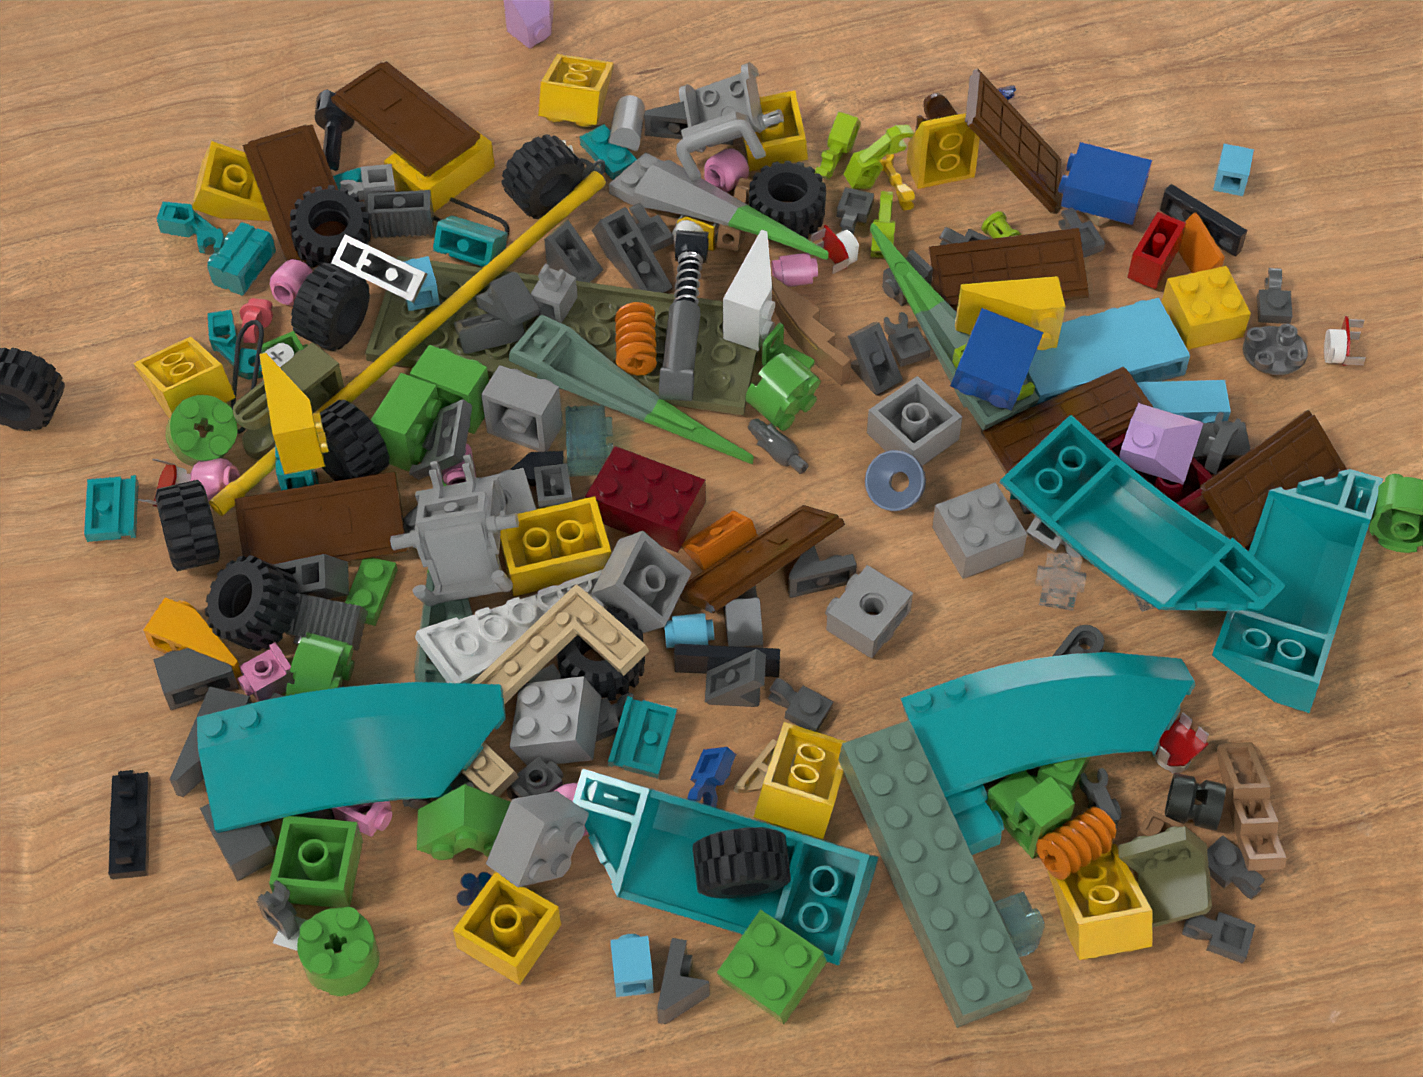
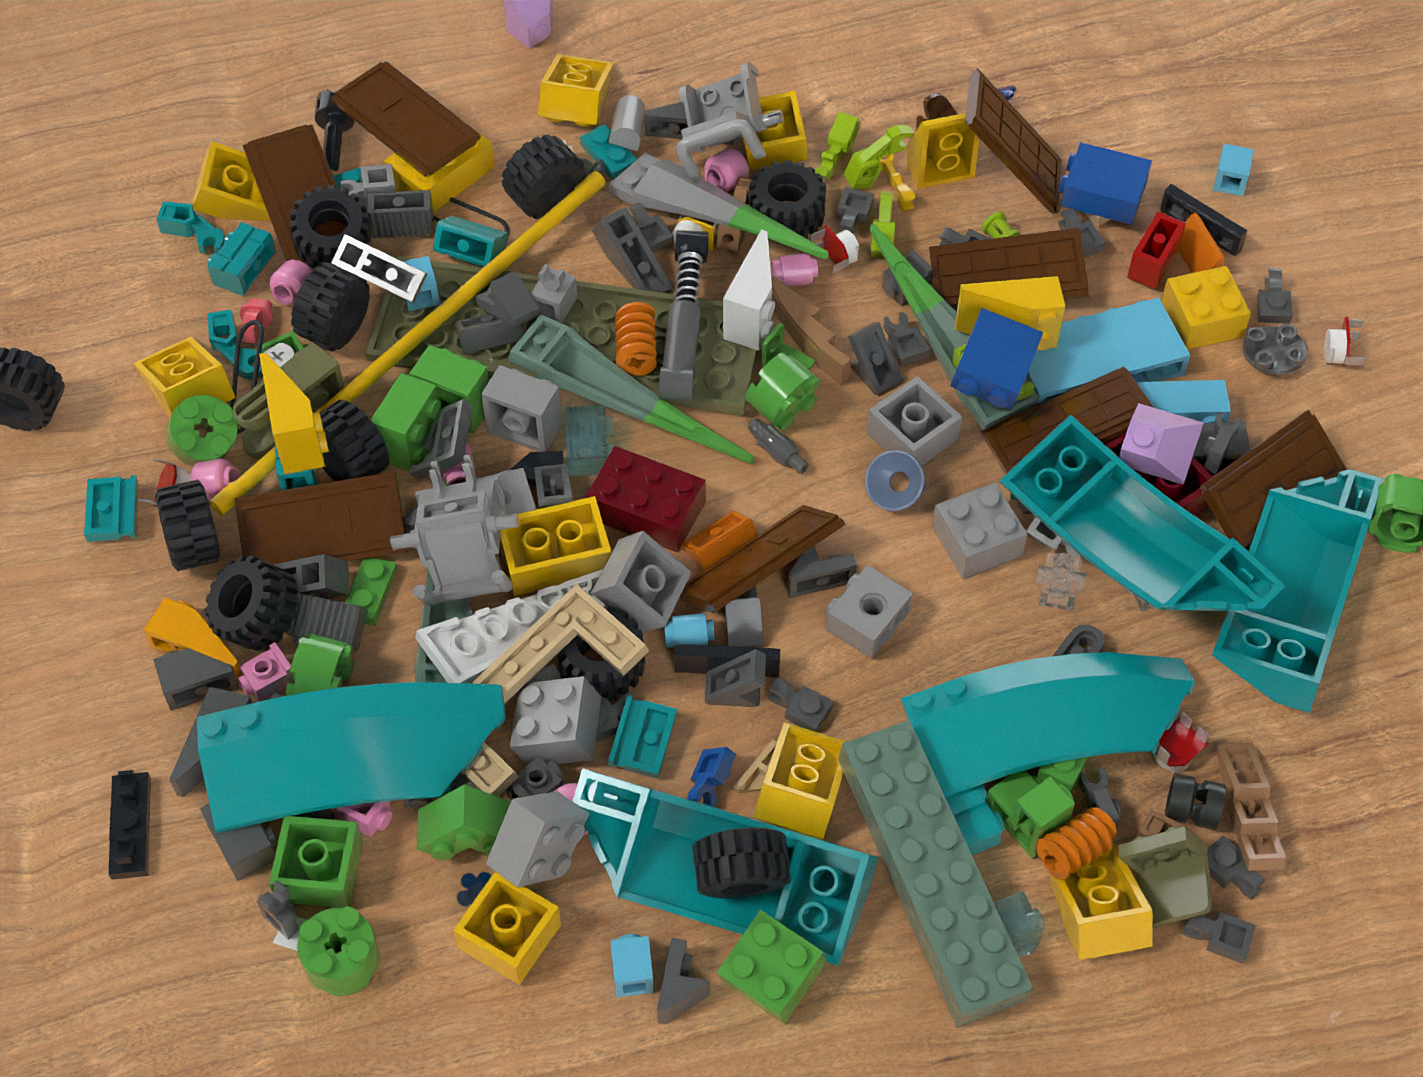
dark grey slope [544,220,603,283] -> none

